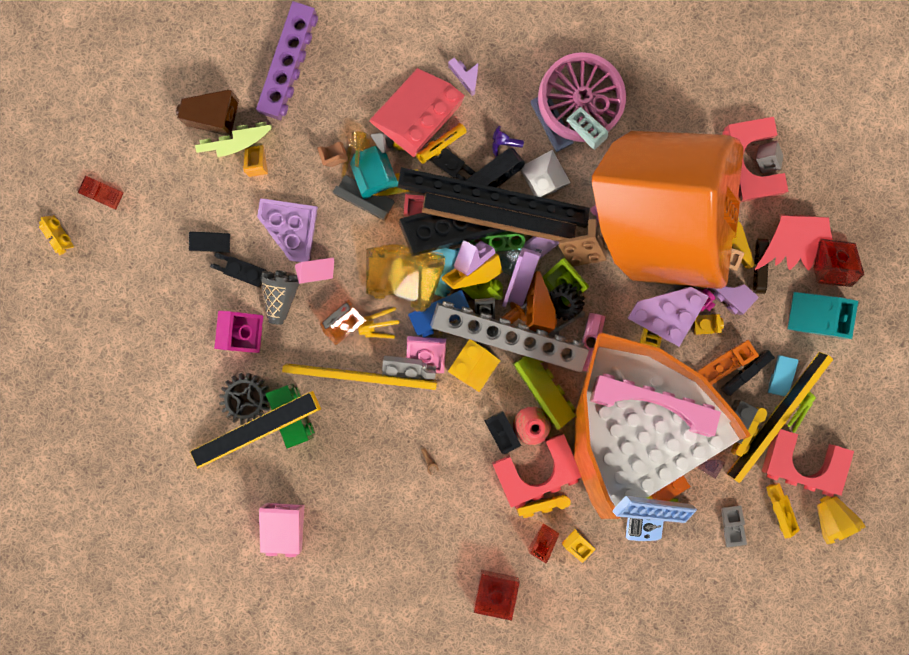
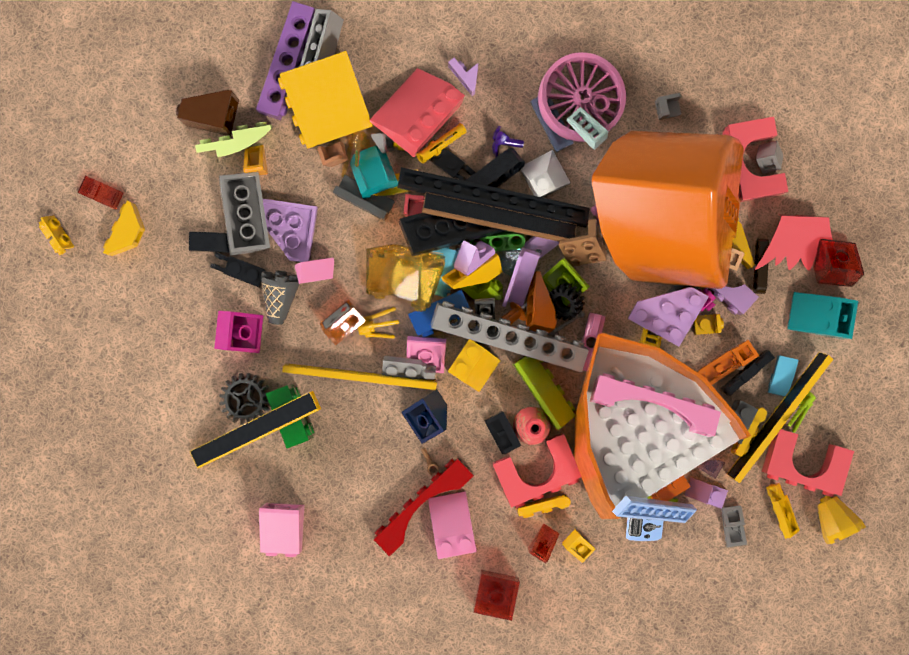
none -> yellow slope [103,200,145,256]
none -> light grey slope [219,172,270,256]
none -> yellow panel [278,50,372,149]
none -> light grey brick [300,9,344,66]
none -> red arch [373,458,474,557]
none -> dark blue slope [401,389,448,444]
none -> bright pink slope [428,491,476,559]
none -> light grey panel [655,93,681,120]
none -> lavender slope [684,477,728,509]

